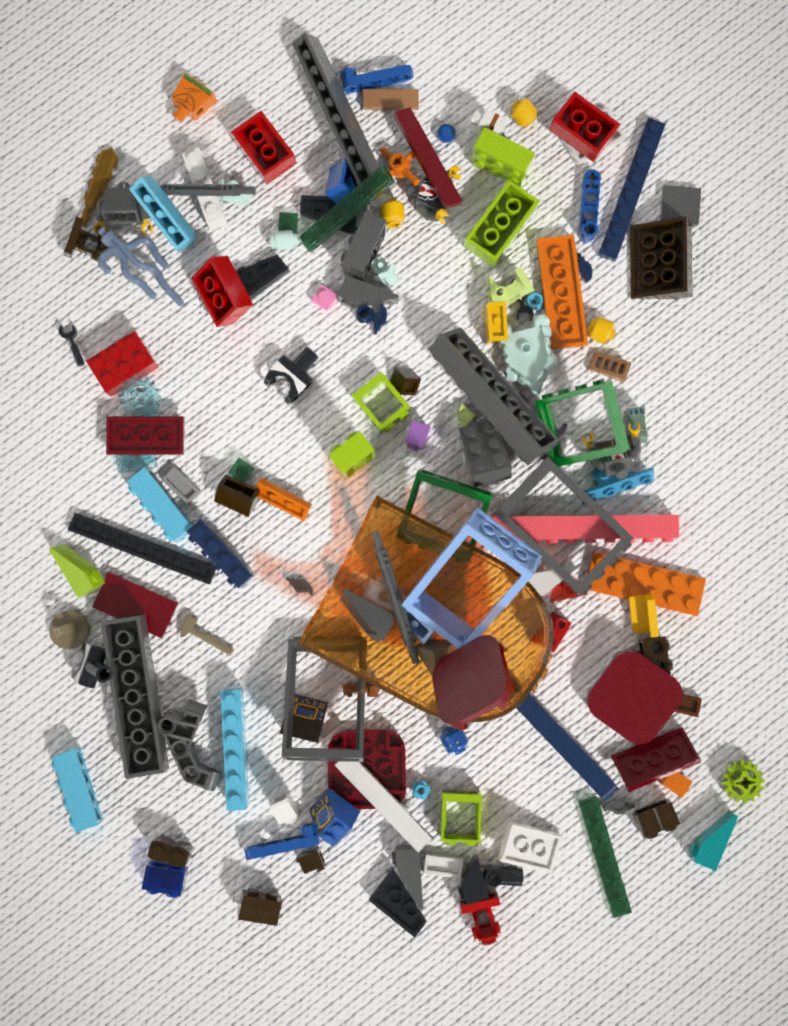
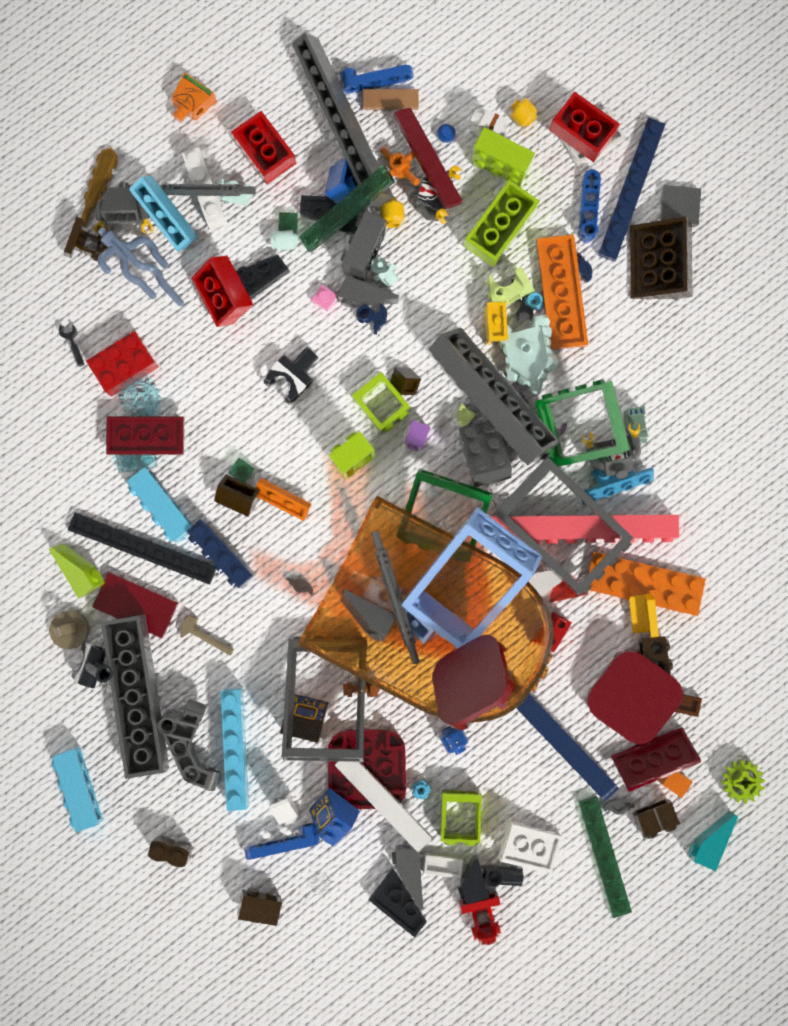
clear blue brick [142,861,189,898] -> none
light grey tile [161,466,202,506] -> none
dark brown panel [296,846,326,874] -> none
dark tan slope [415,639,456,676] -> none
yellow head [587,316,616,344] -> none
medium nougat slope [587,351,632,383] -> none

